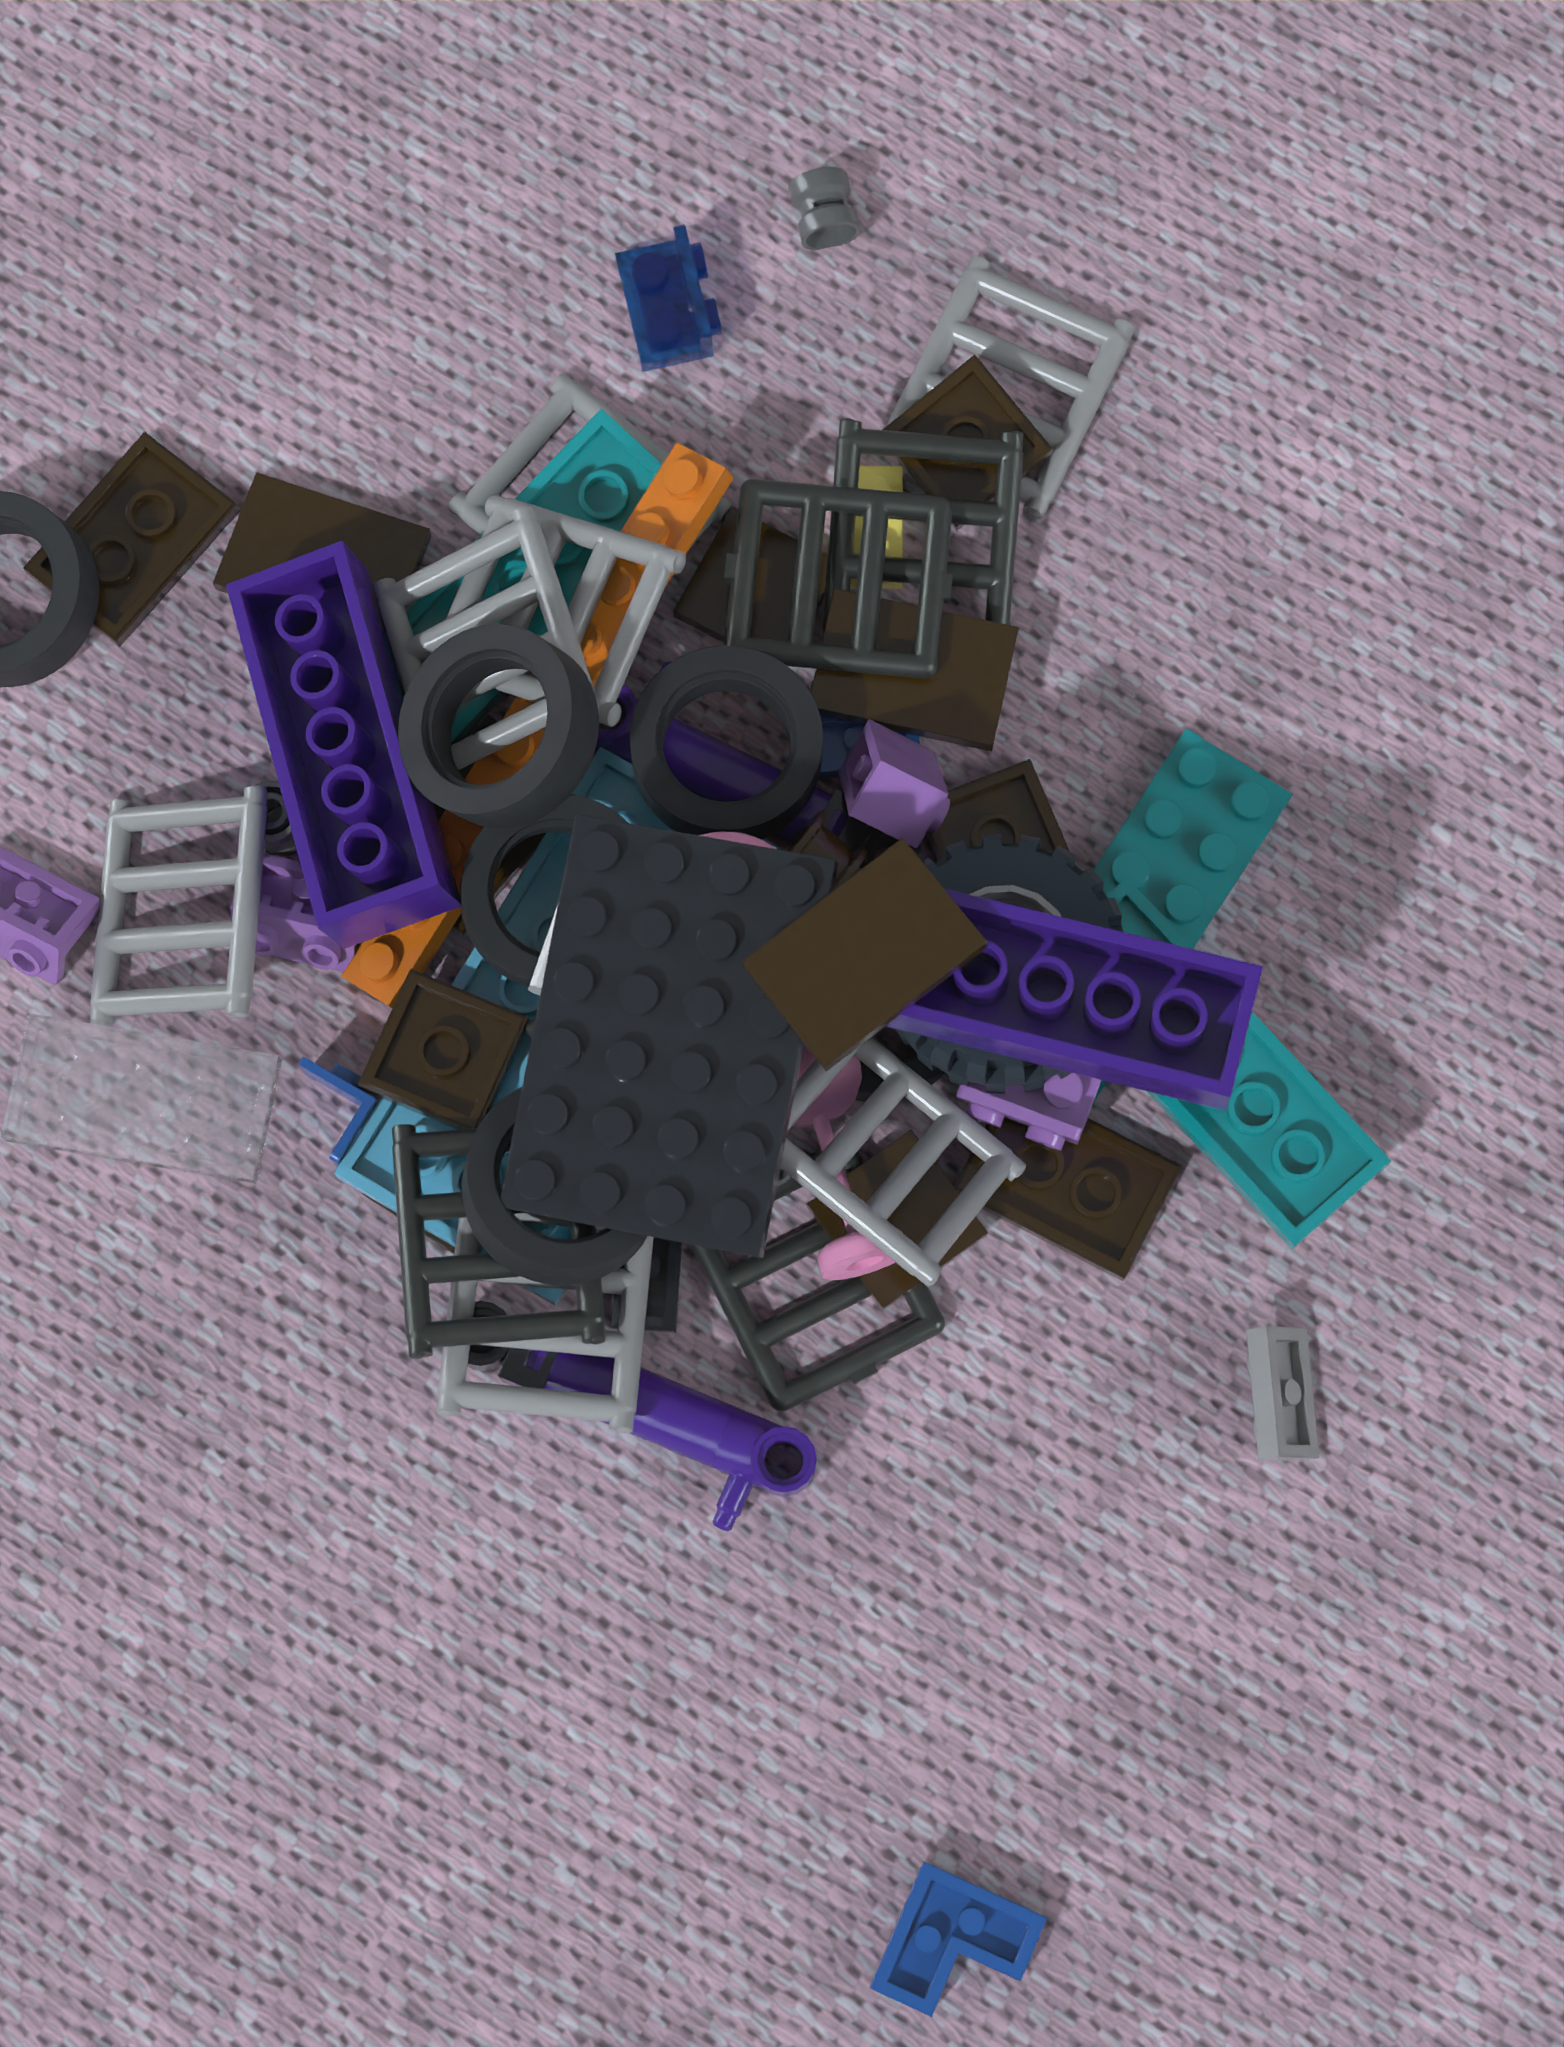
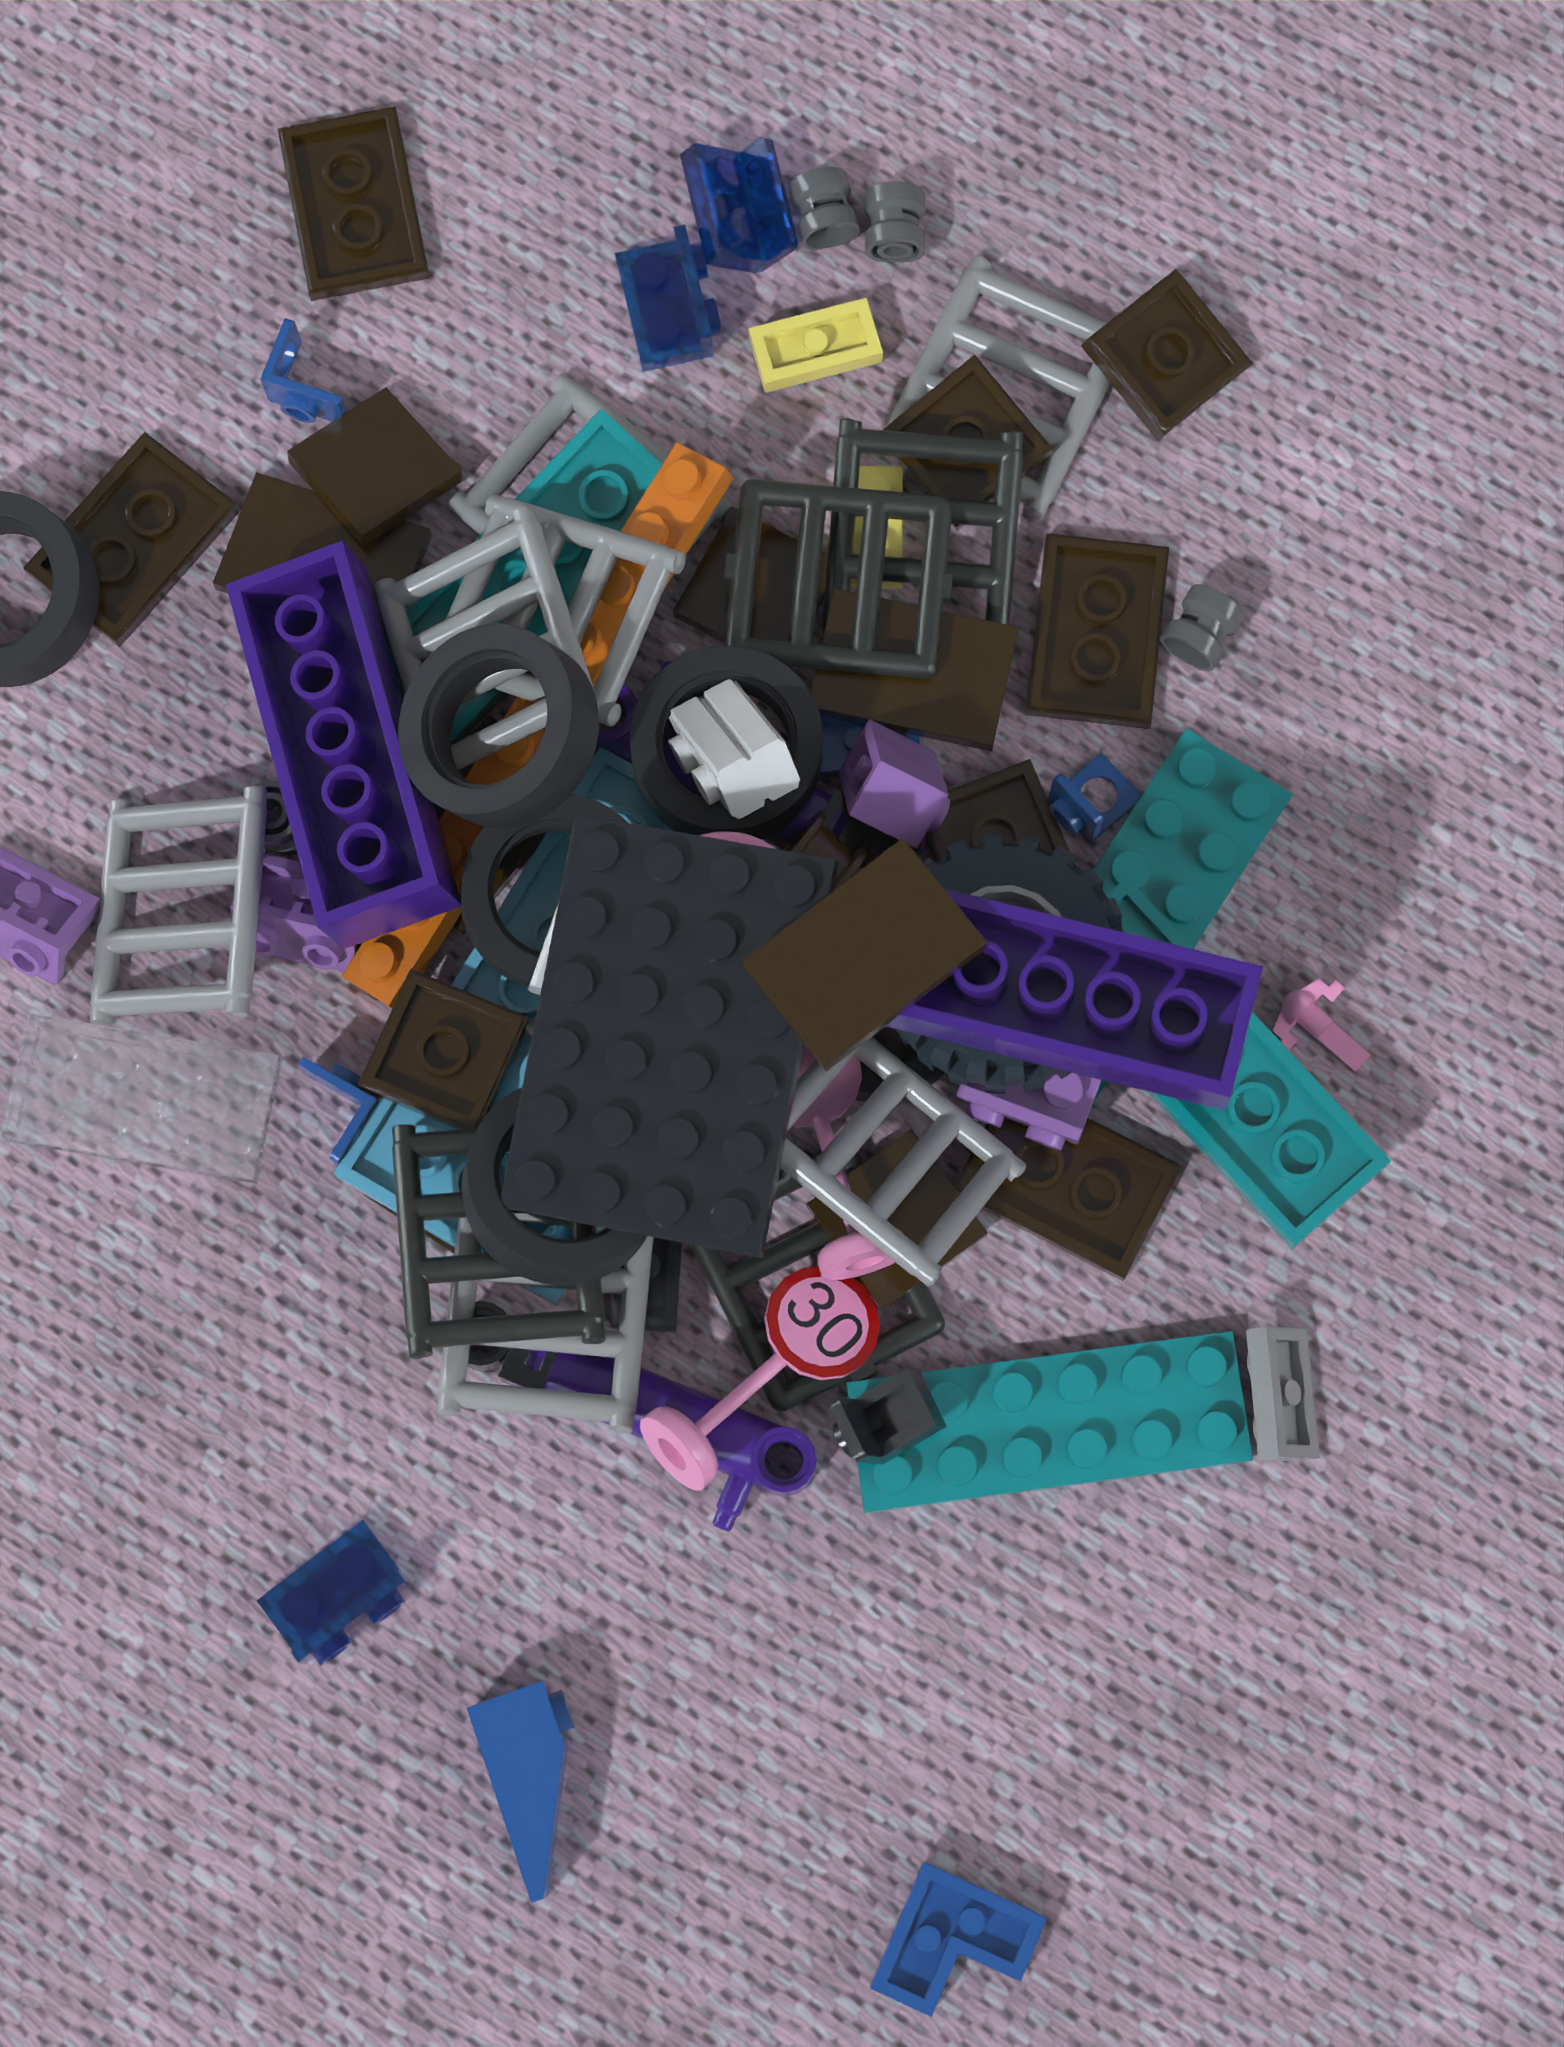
none -> clear blue bracket [256,1520,412,1666]
none -> blue bracket [260,318,347,423]
none -> dark brown tile [277,106,430,301]
none -> dark brown tile [287,387,462,547]
none -> blue slope [467,1680,575,1903]
none -> bright pink piece [640,1266,880,1491]
none -> white brick [668,678,800,819]
none -> clear blue bracket [679,137,798,273]
none -> light yellow plate [748,298,883,393]
none -> black bracket [829,1367,947,1465]
none -> teal plate [846,1331,1253,1514]
none -> dark grey wheel [865,182,925,262]
none -> dark brown tile [1026,533,1169,729]
none -> blue bracket [1048,754,1141,844]
none -> dark brown tile [1081,268,1253,441]
none -> dark grey wheel [1160,584,1245,671]
none -> bright pink piece [1272,978,1371,1072]

